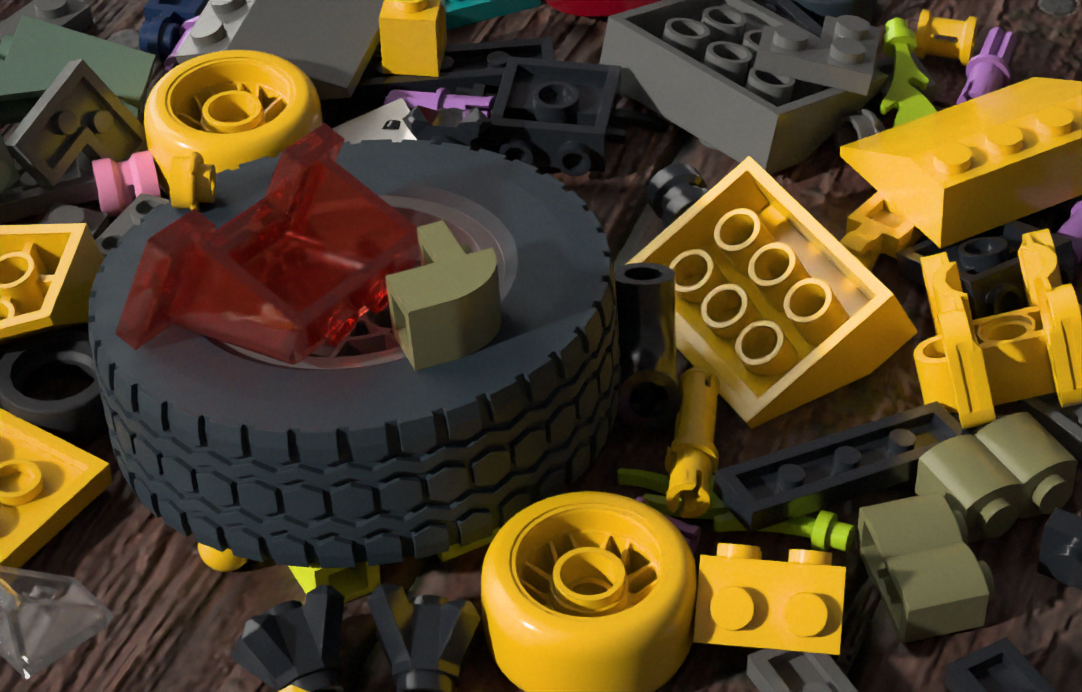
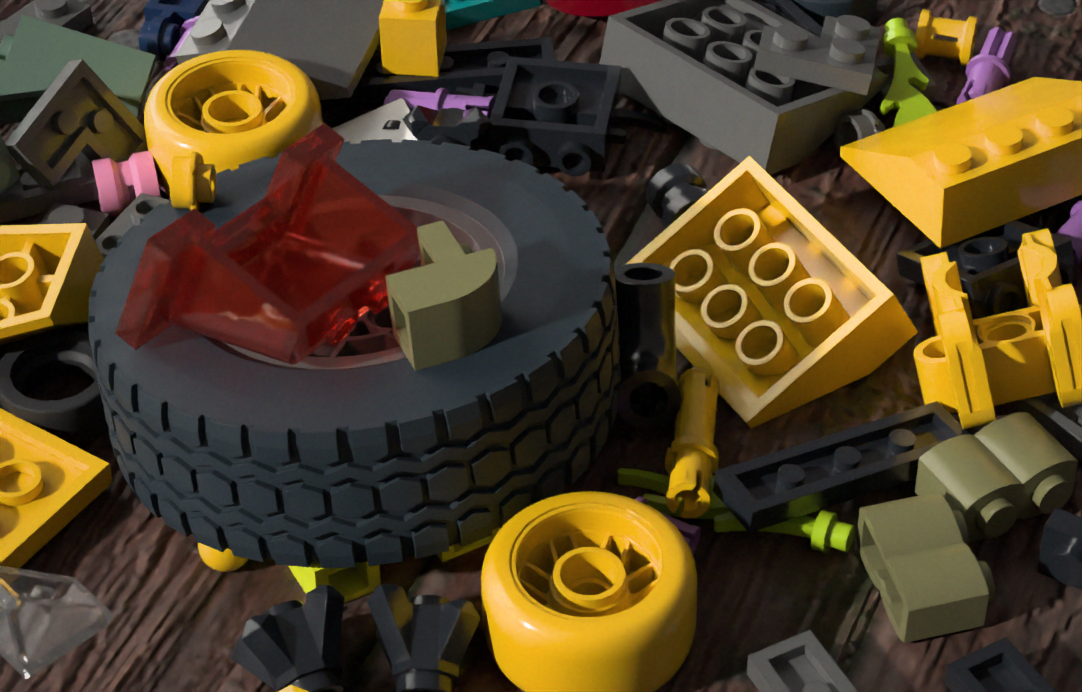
yellow bracket [693,543,846,655] -> none
yellow plate [840,191,925,272] -> none

